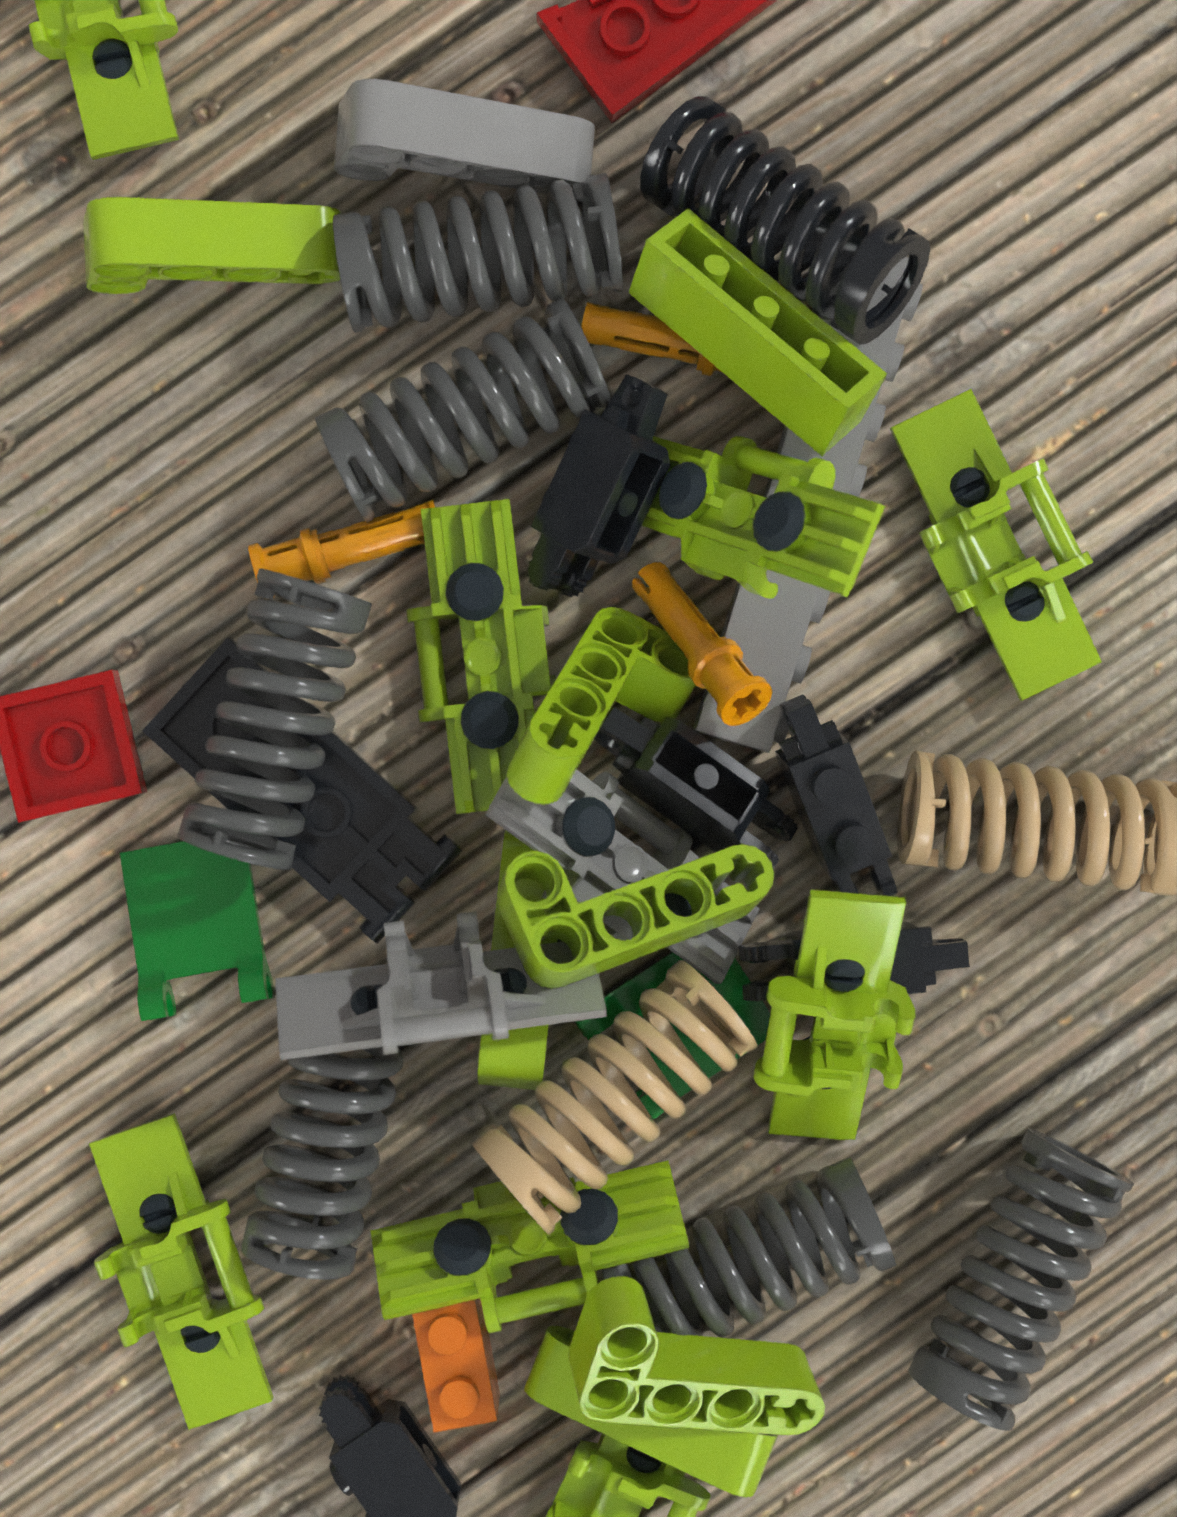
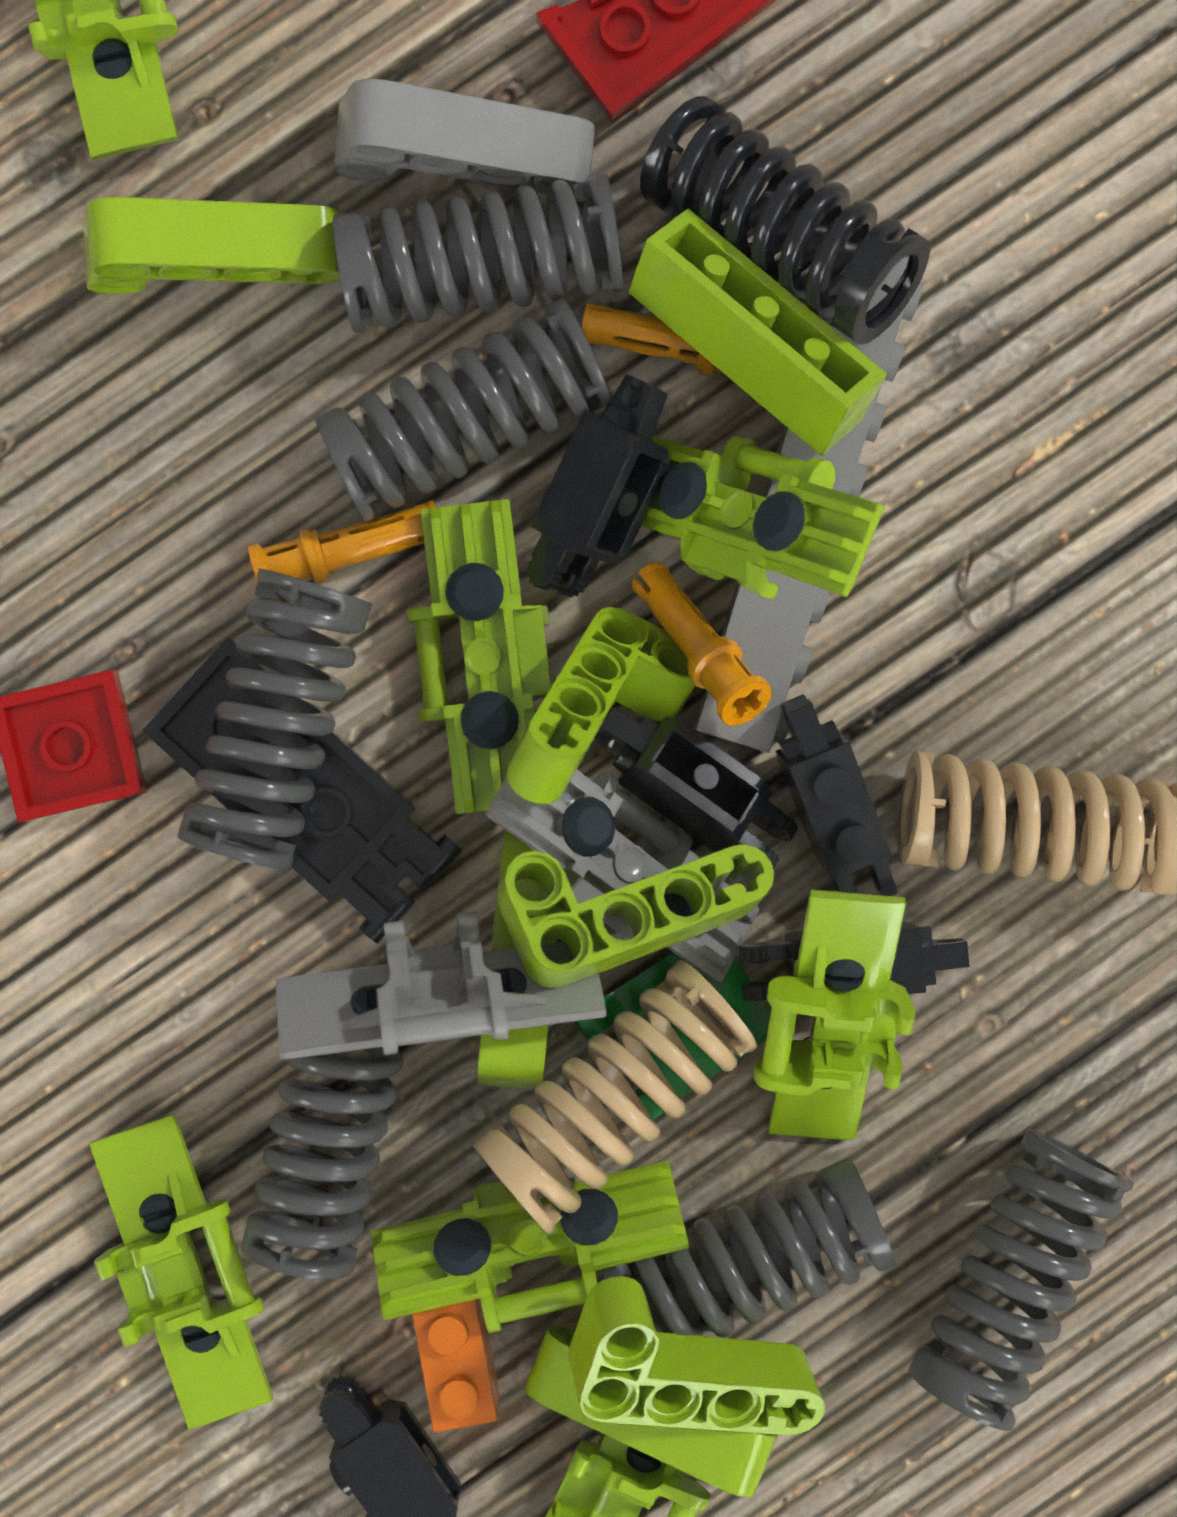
green flag [120,841,275,1021] -> none
lime piece [890,389,1102,701] -> none

